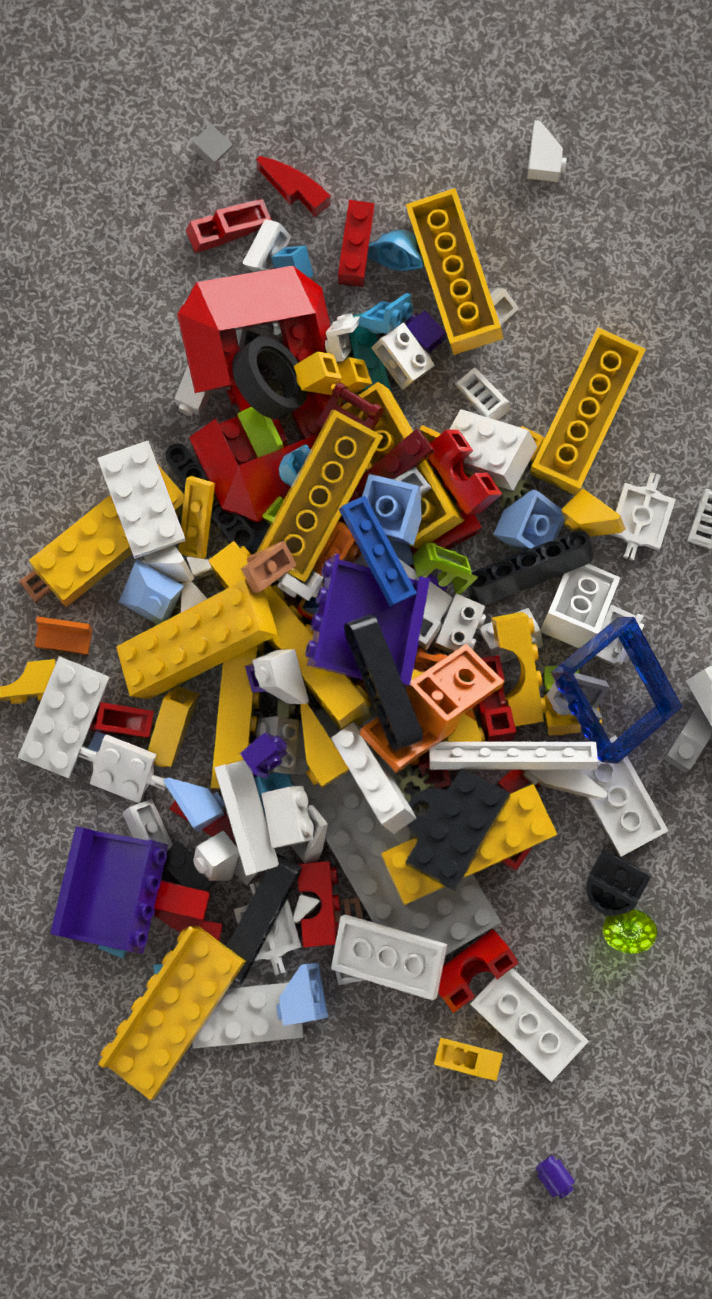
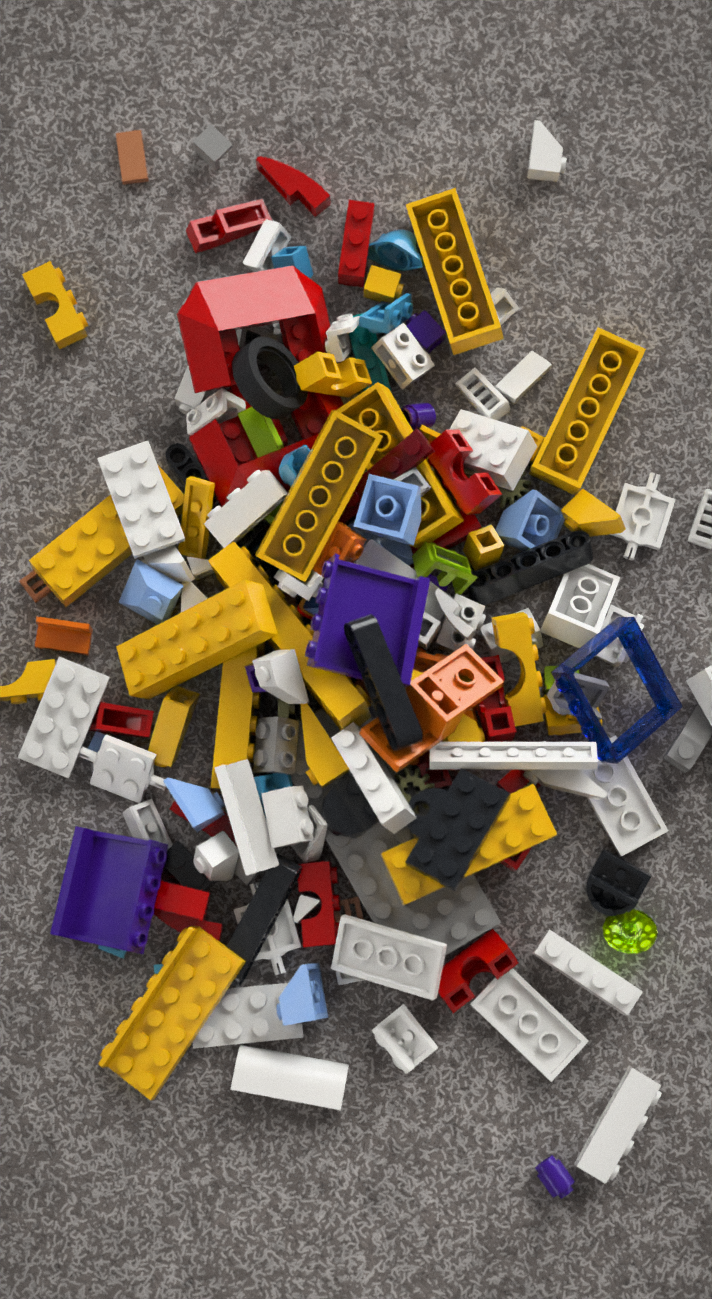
dark purple brick [240,732,288,778] -> none
nougat slope [241,541,296,593] -> none
dark red plate [316,382,384,430] -> none
blue plate [339,496,417,607] -> none
yellow arch [434,1037,503,1081] -> none
none -> yellow arch [22,261,88,350]
none -> nougat tile [116,130,148,185]
none -> white bracket [186,388,246,436]
none -> white brick [204,470,288,548]
none -> white brick [231,1044,349,1110]
none -> black slope [321,773,380,839]
none -> yellow brick [363,265,405,303]
none -> white bracket [372,1004,438,1074]
none -> dark purple brick [401,403,436,431]
none -> white slope [435,588,476,642]
none -> yellow brick [463,525,504,571]
none -> white slope [495,351,552,405]
none -> white brick [532,929,643,1015]
none -> white brick [574,1067,661,1184]

